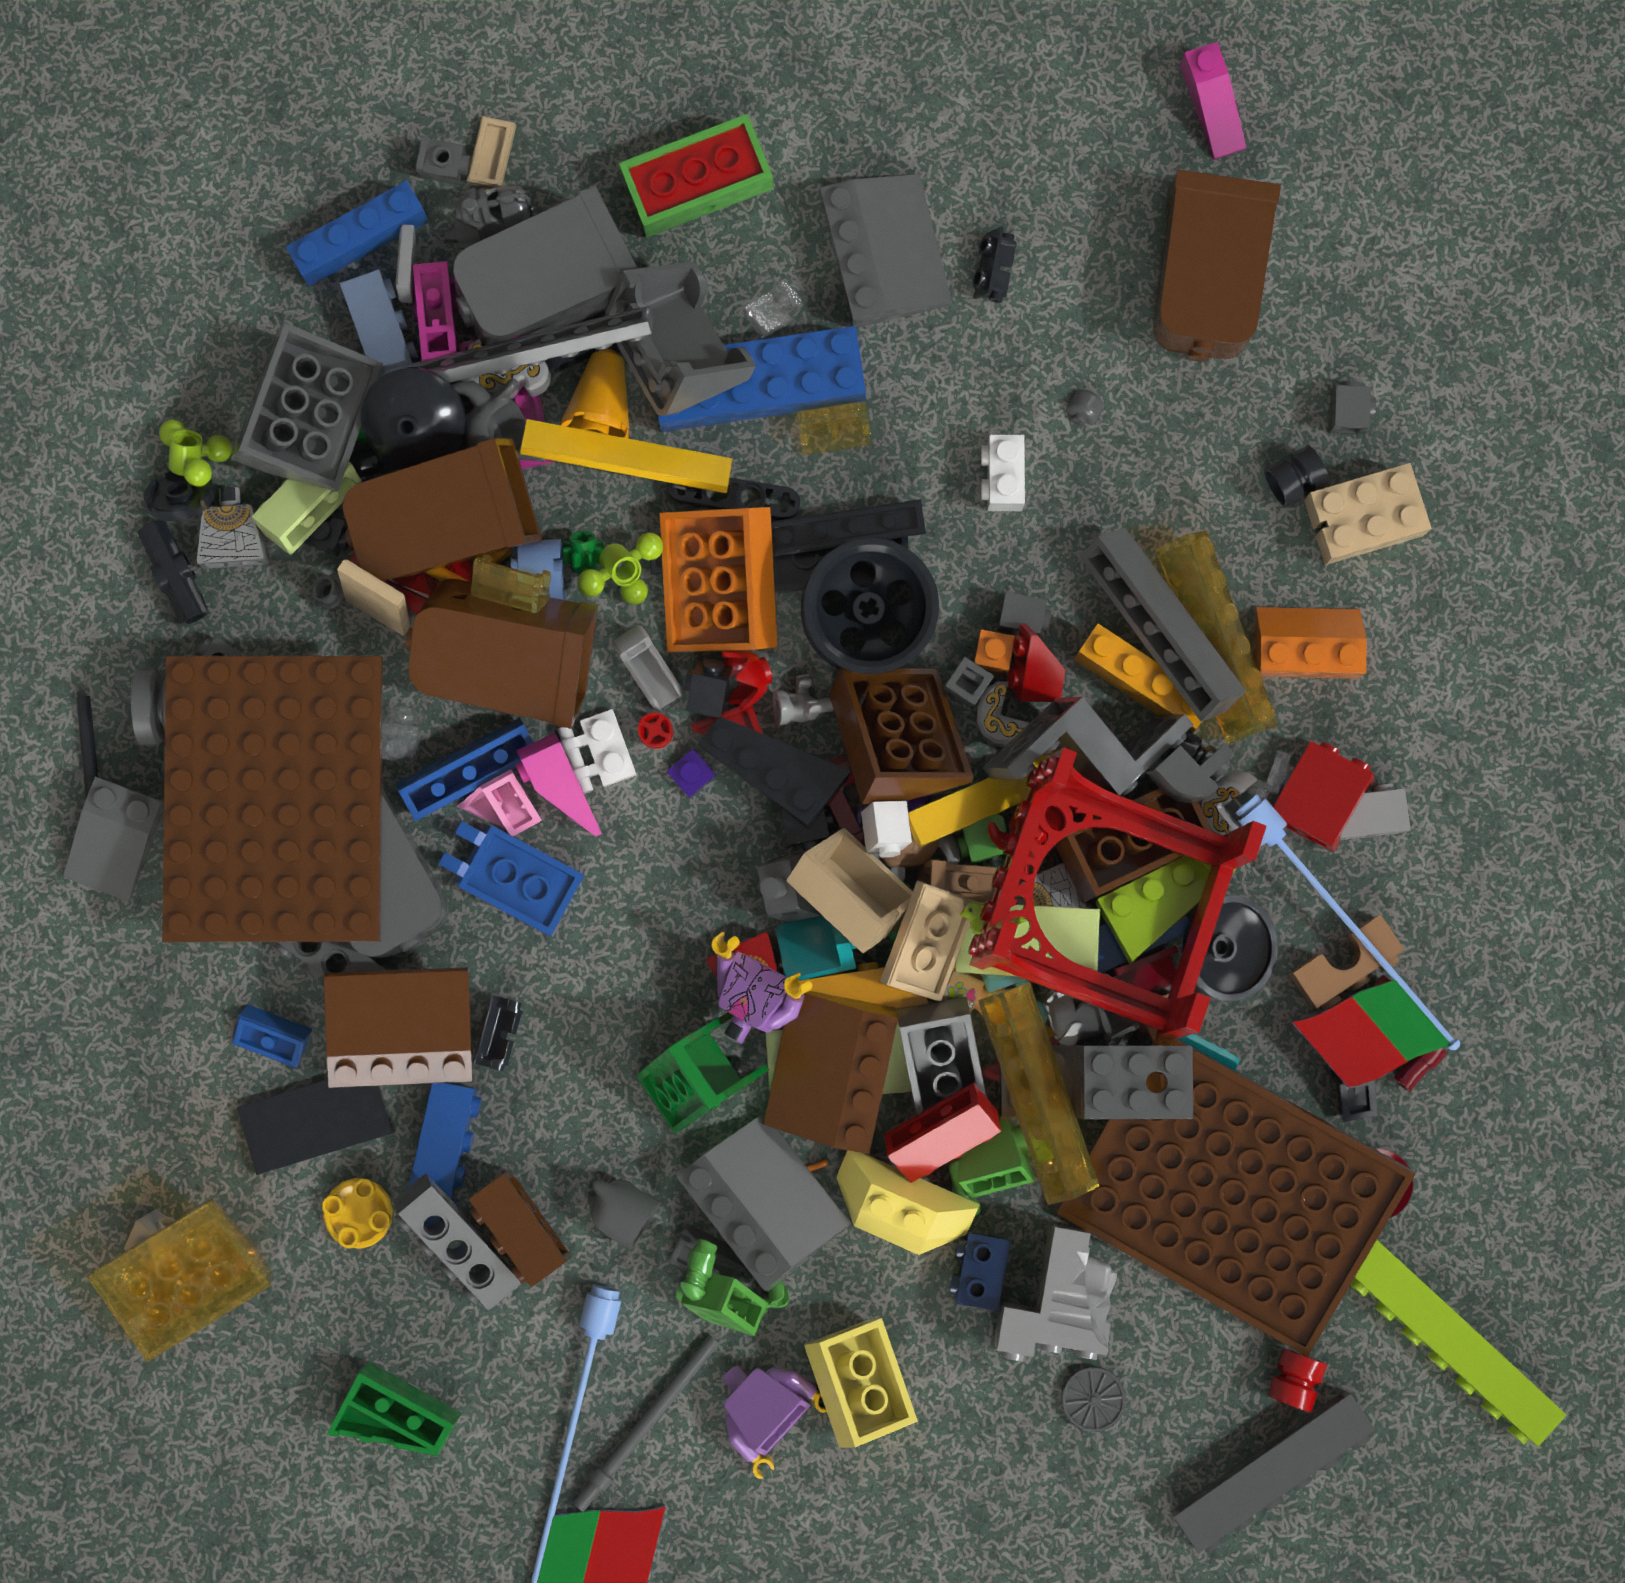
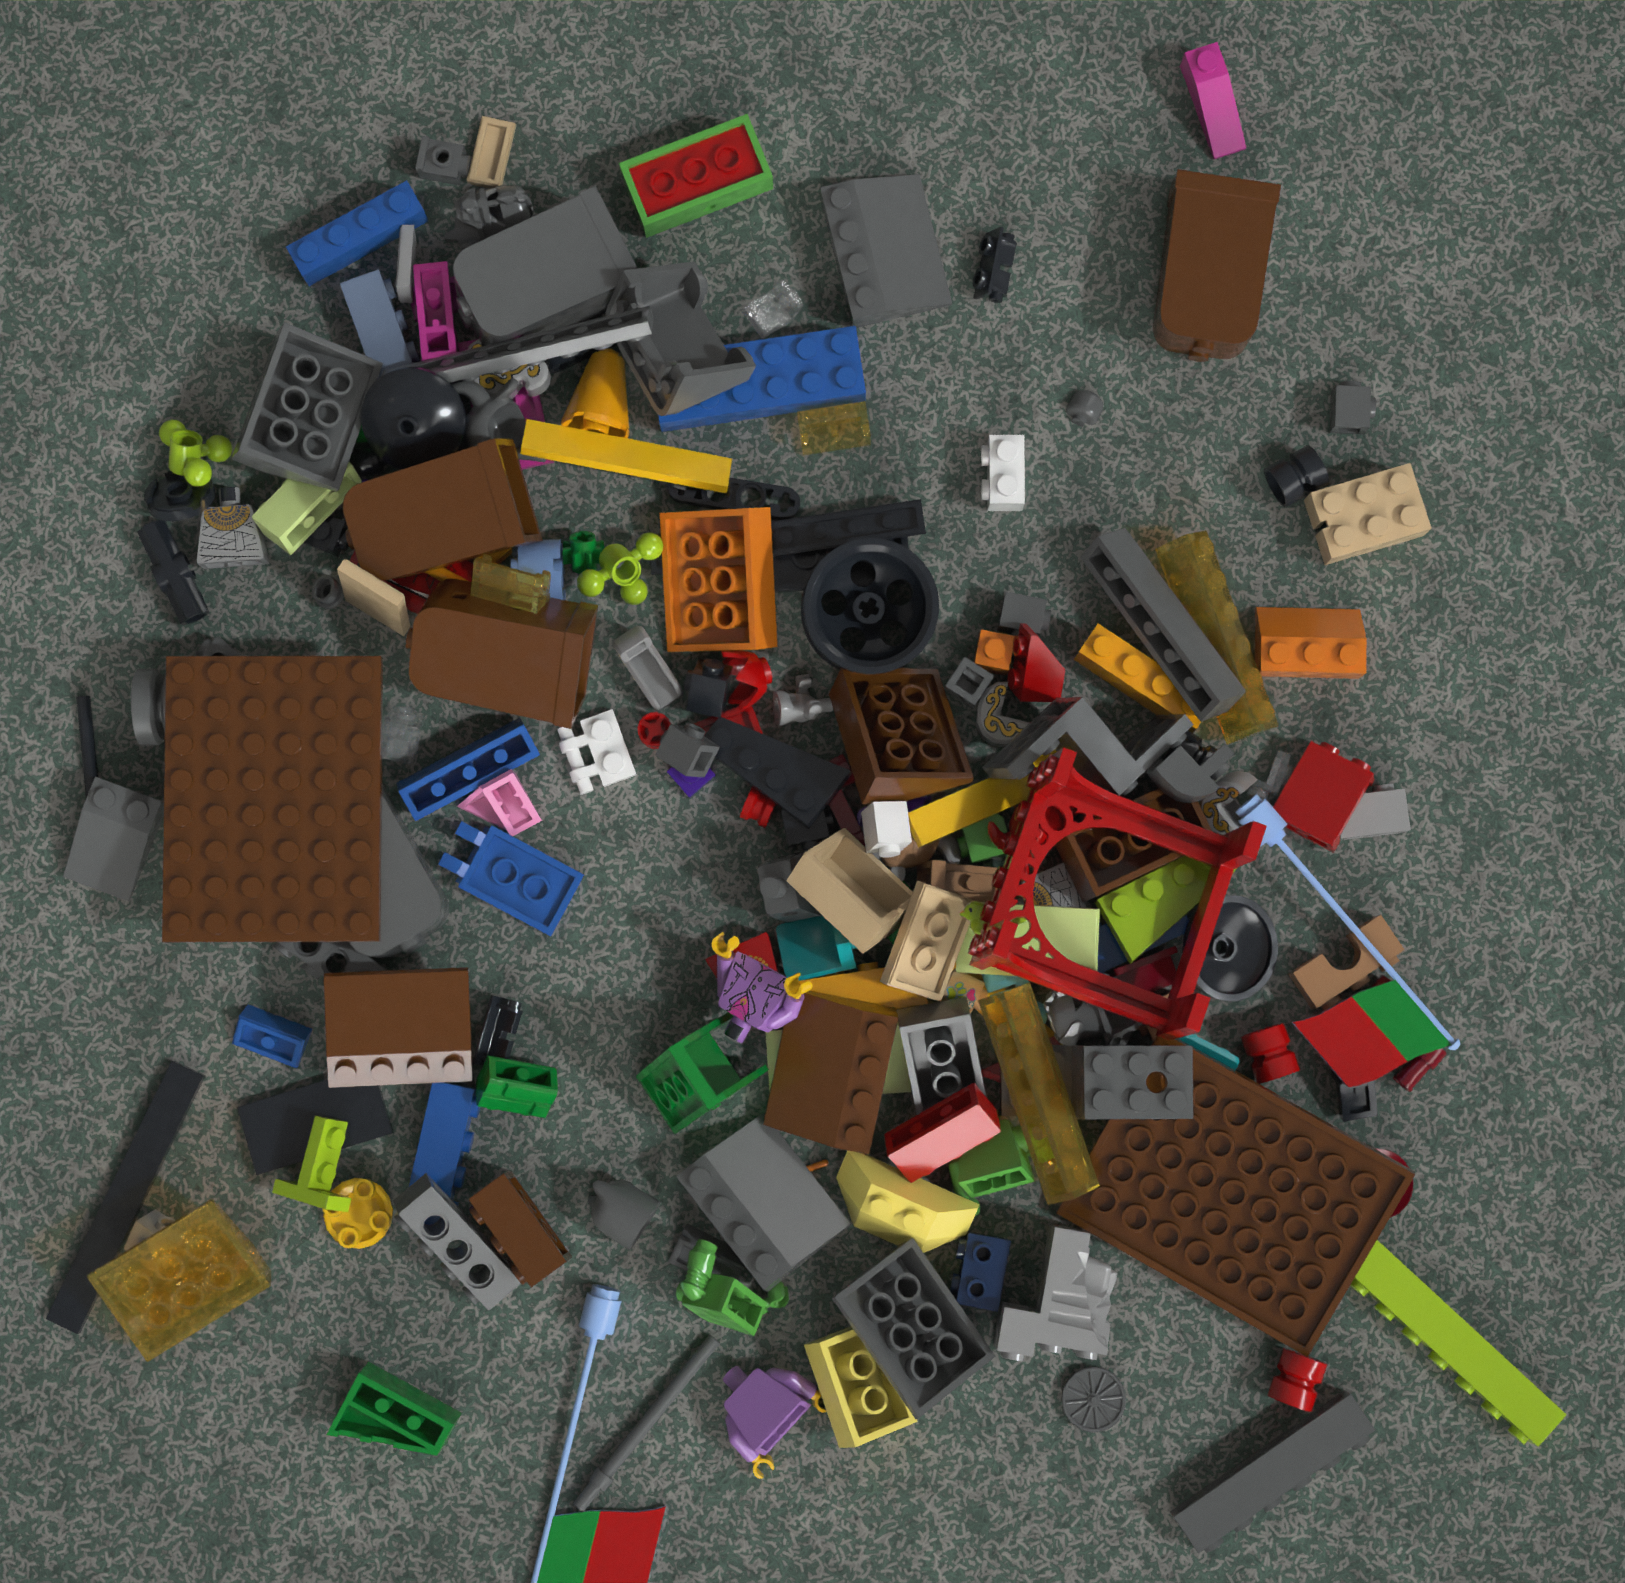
slope [515,733,602,837] -> none
none -> black tile [46,1061,206,1334]
none -> lime bracket [272,1116,351,1212]
none -> green brick [476,1056,558,1118]
none -> dark grey brick [655,723,720,777]
none -> red wheel [740,787,776,828]
none -> dark grey slope [832,1238,995,1419]
none -> red wheel [1240,1023,1300,1084]

